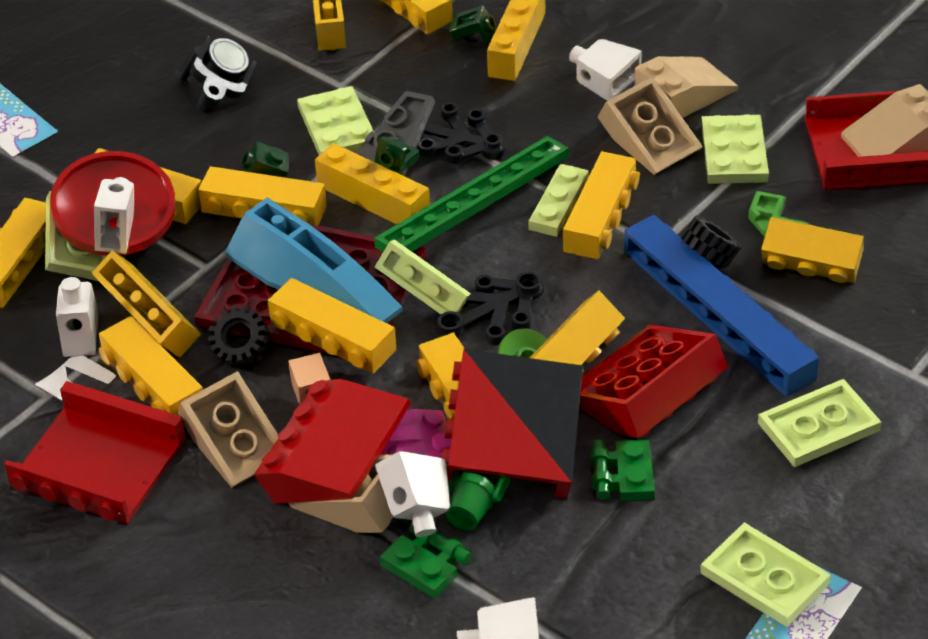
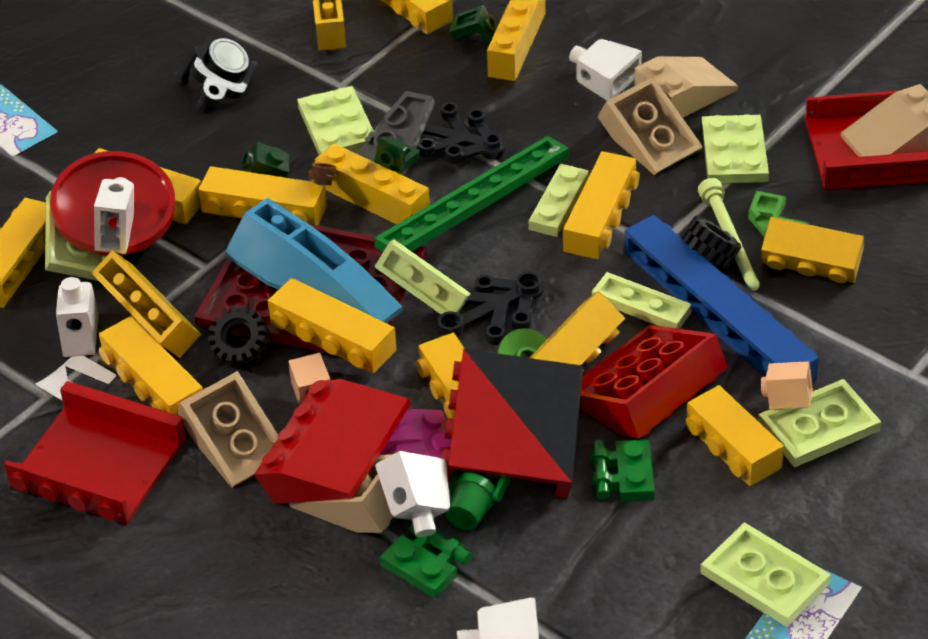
none -> reddish brown plate [308,163,339,185]
none -> yellowish green plate [592,272,692,329]
none -> yellow brick [686,385,784,486]
none -> yellowish green piece [698,178,760,291]
none -> light nougat brick [761,361,813,409]

